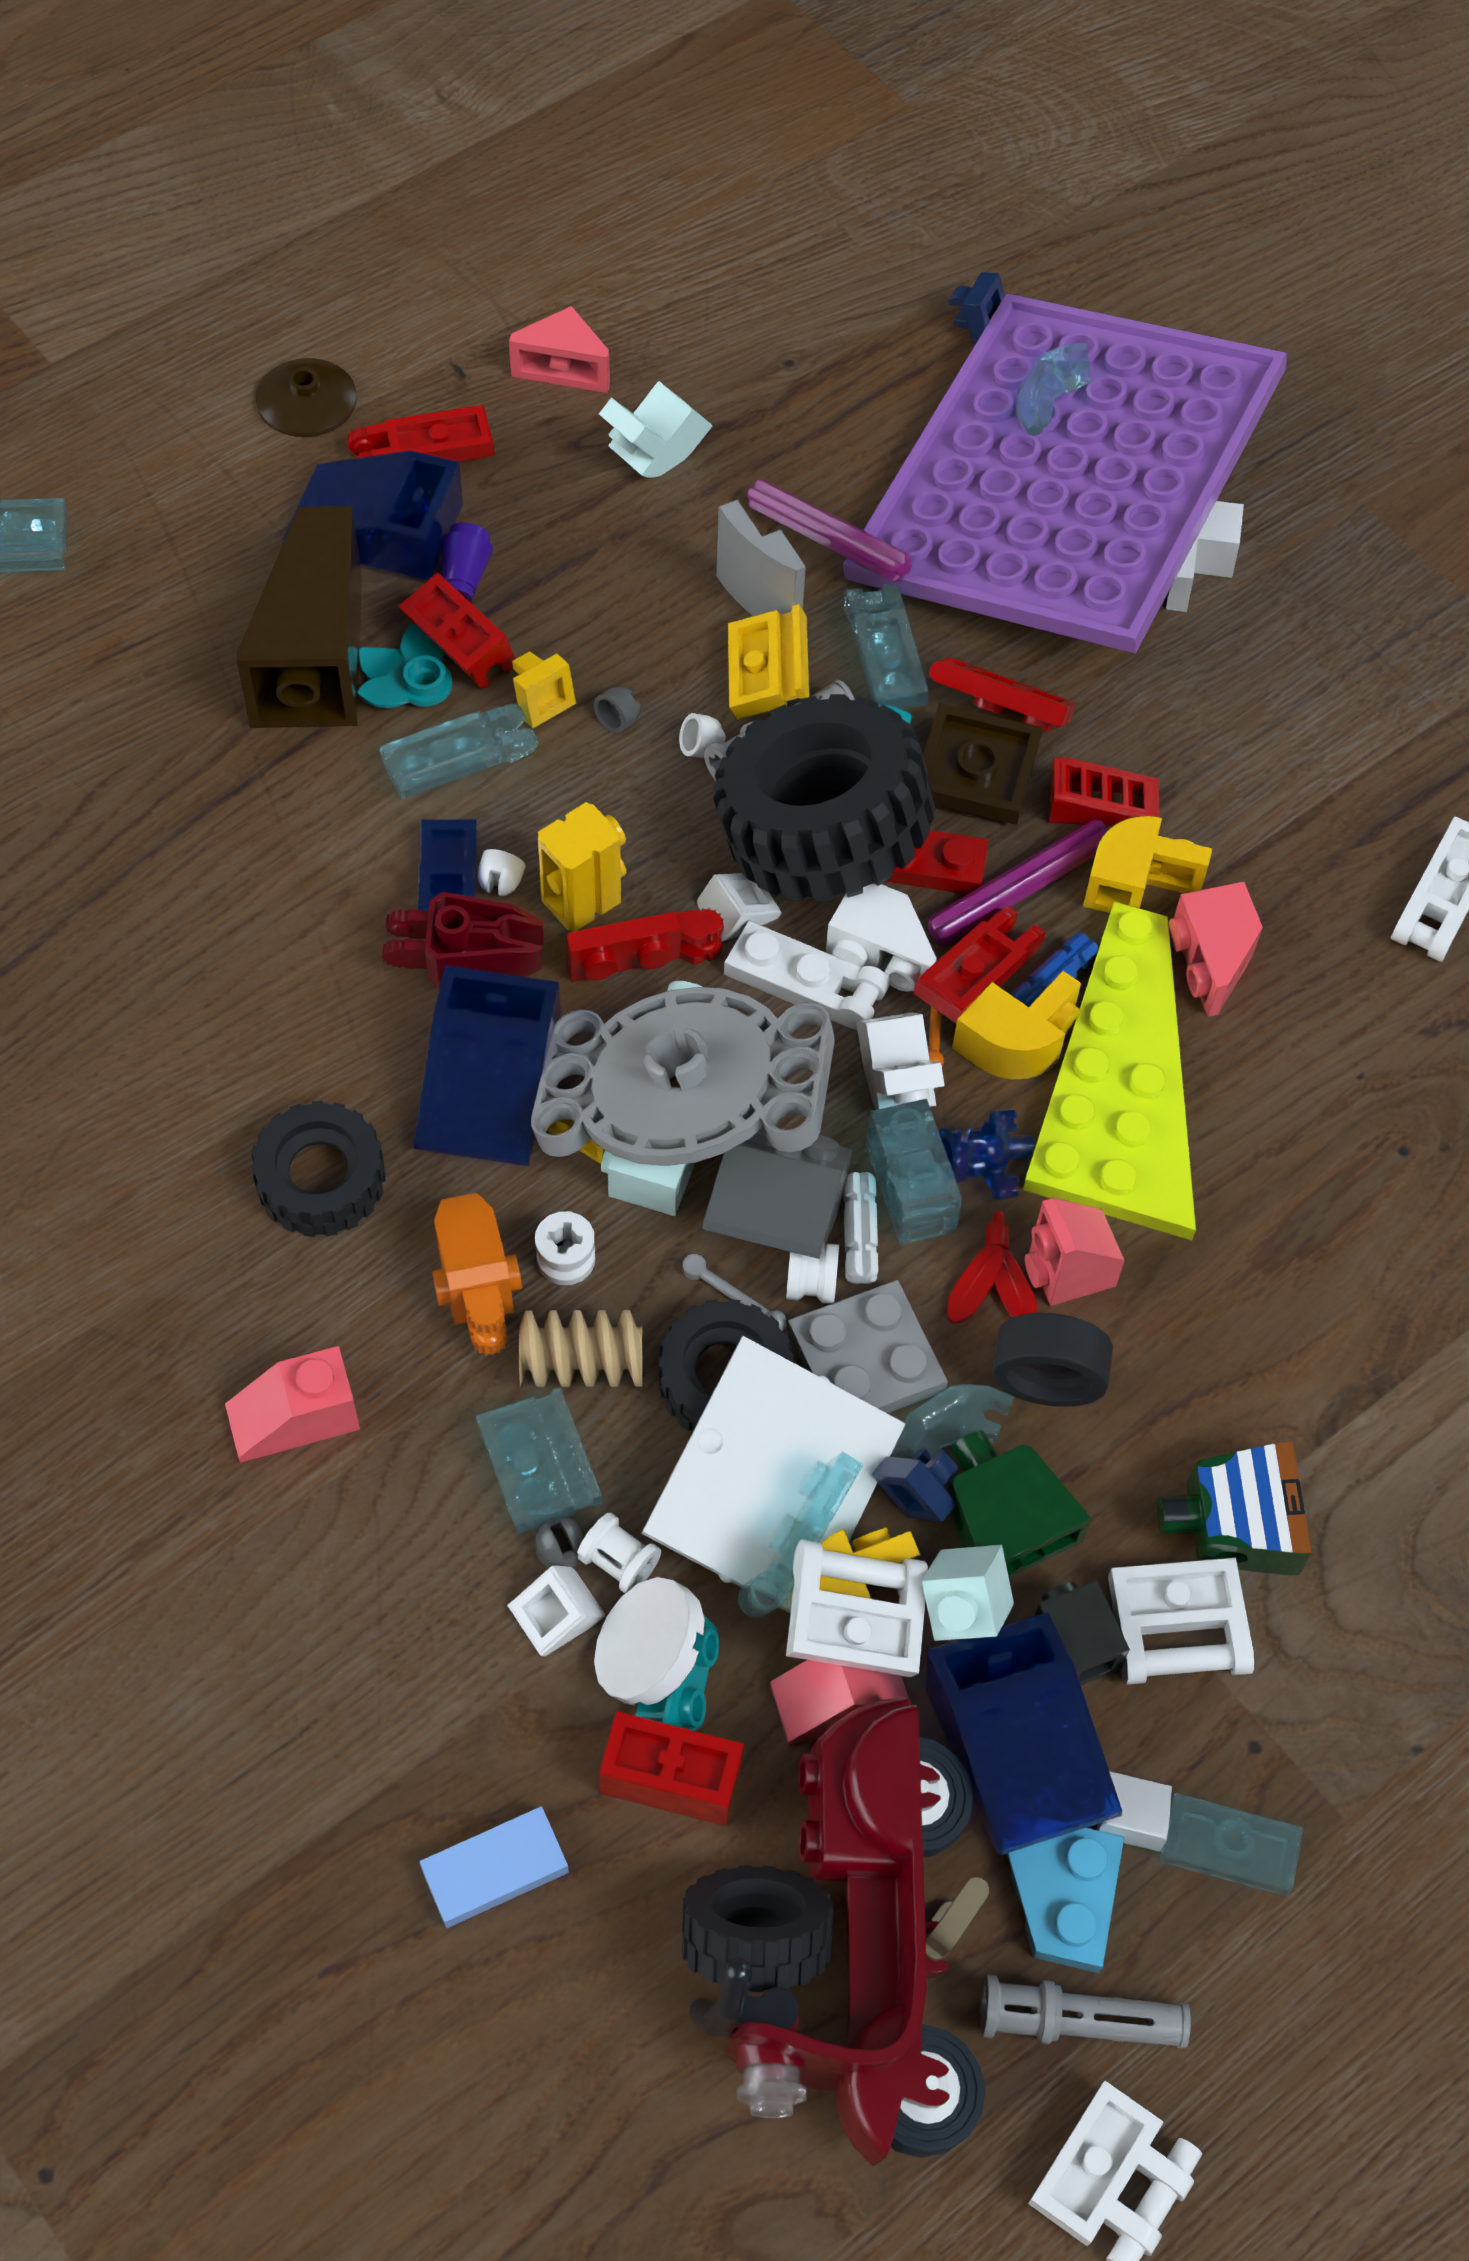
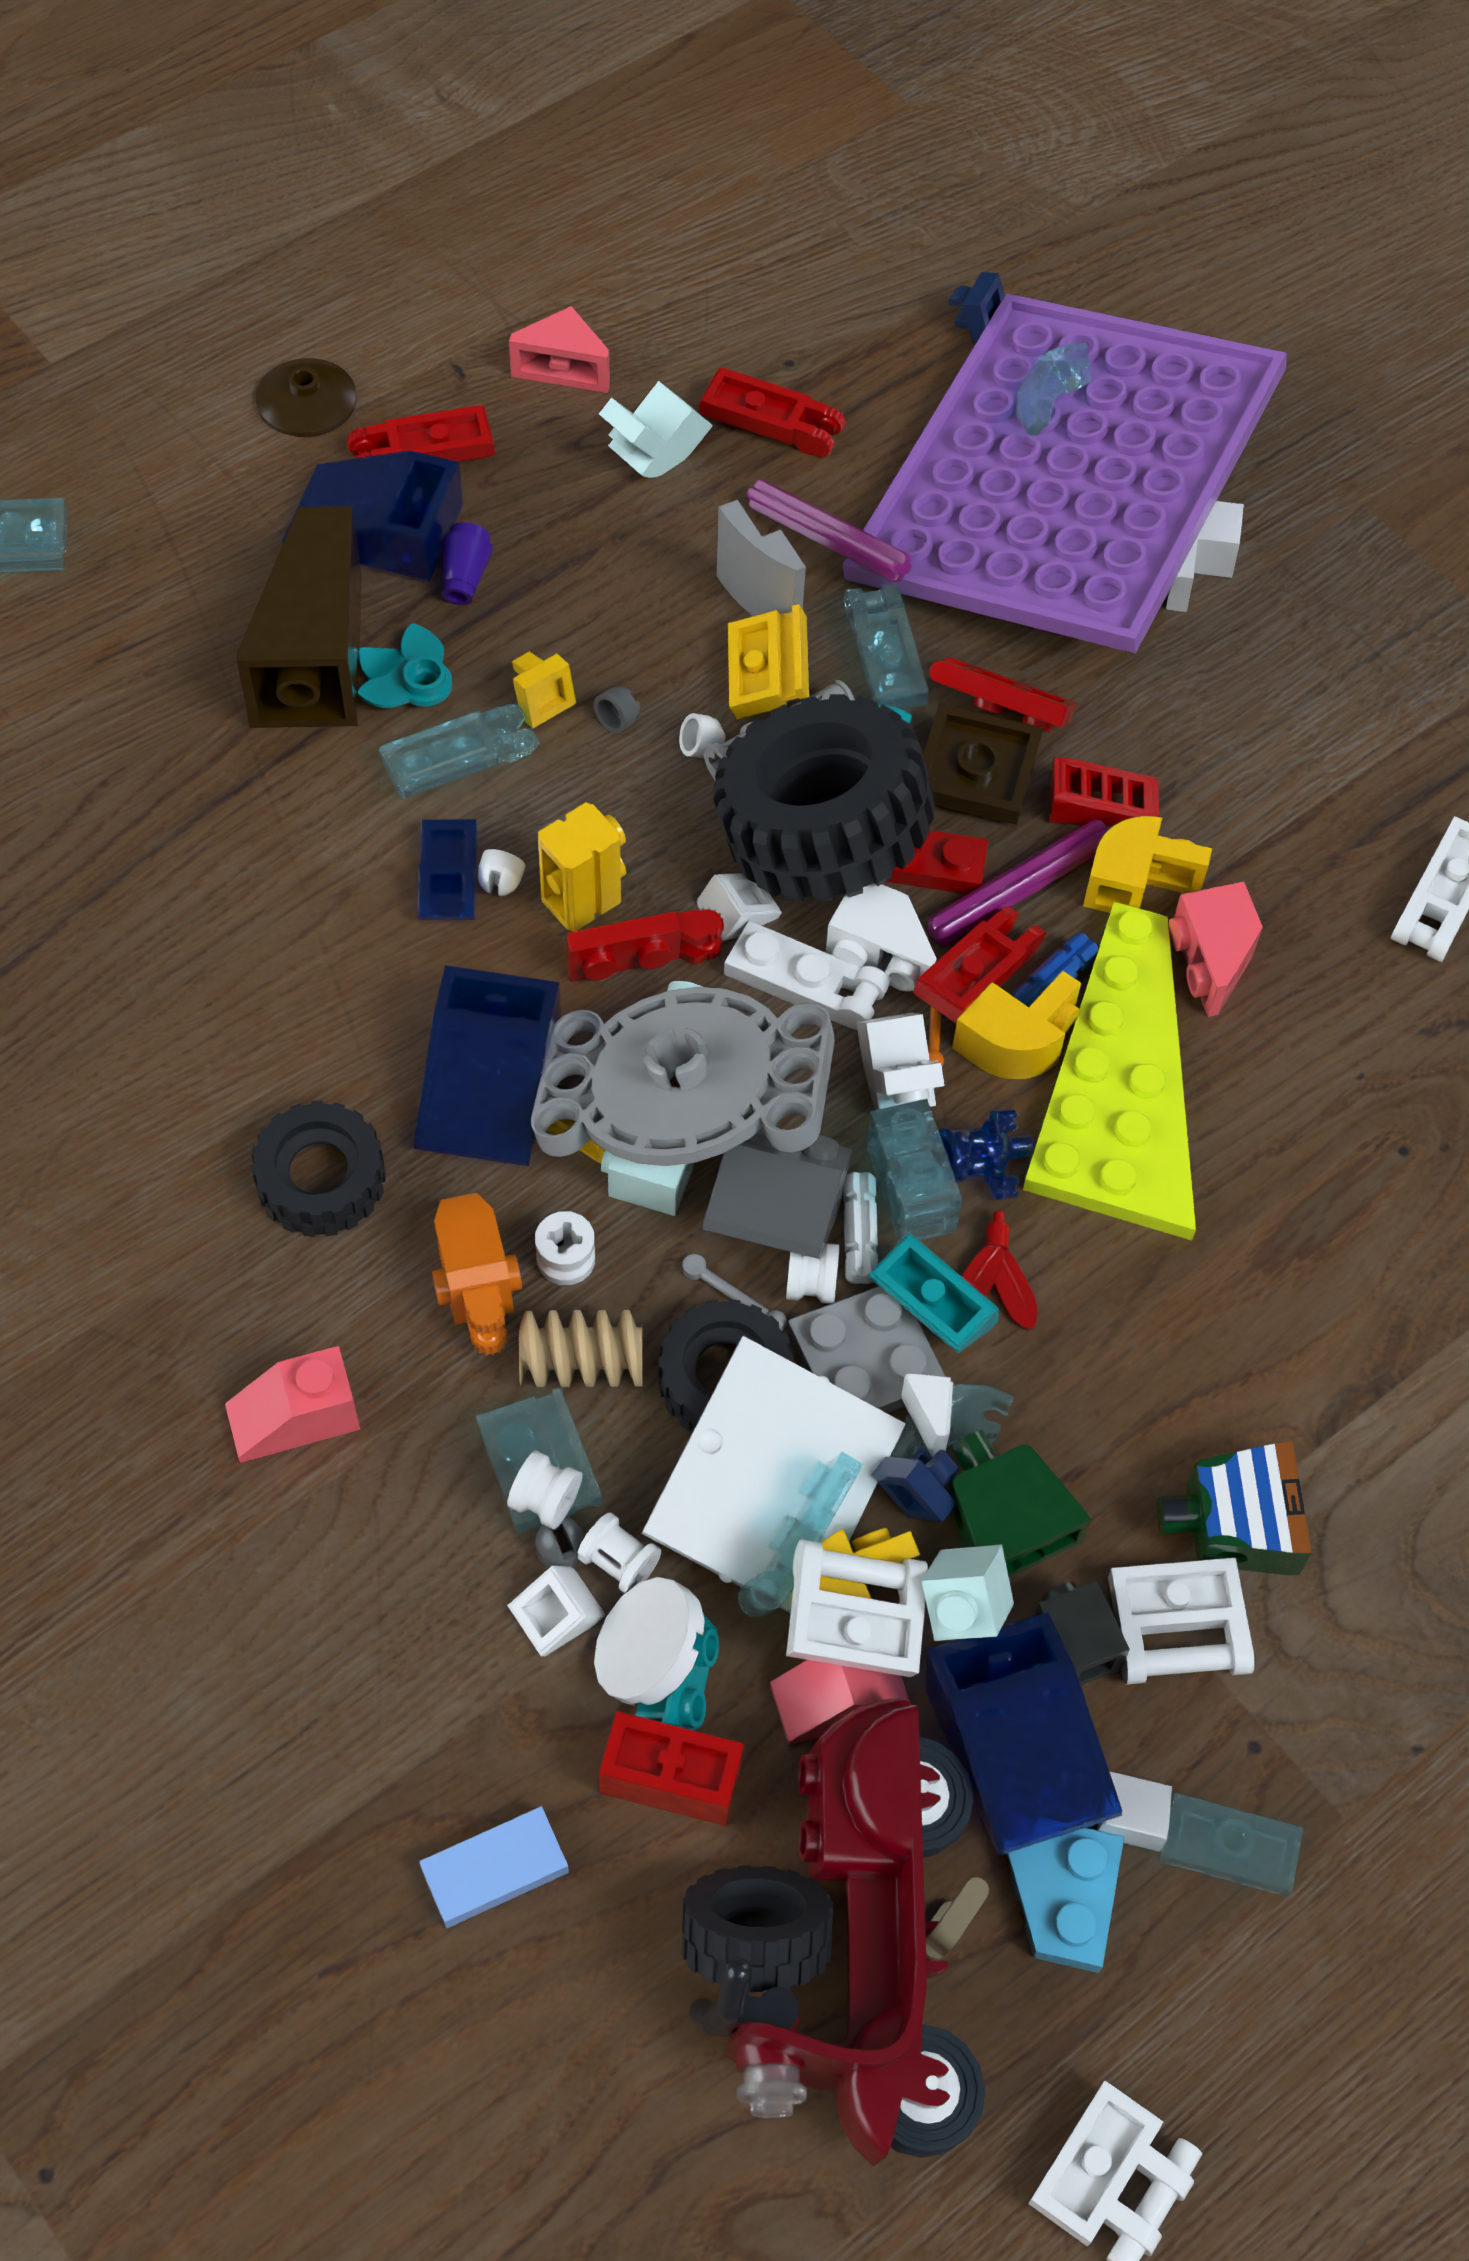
dark red hinge [382,892,544,989] -> none
red hinge [398,572,515,689] -> none
light grey pin [979,1974,1191,2049] -> none
black tyre [992,1313,1113,1407] -> none
coral slope [1025,1198,1125,1306] -> none
none -> white wheel [507,1450,582,1529]
none -> red hinge [699,367,846,458]
none -> teal slope [868,1233,999,1353]
none -> white slope [901,1374,953,1457]

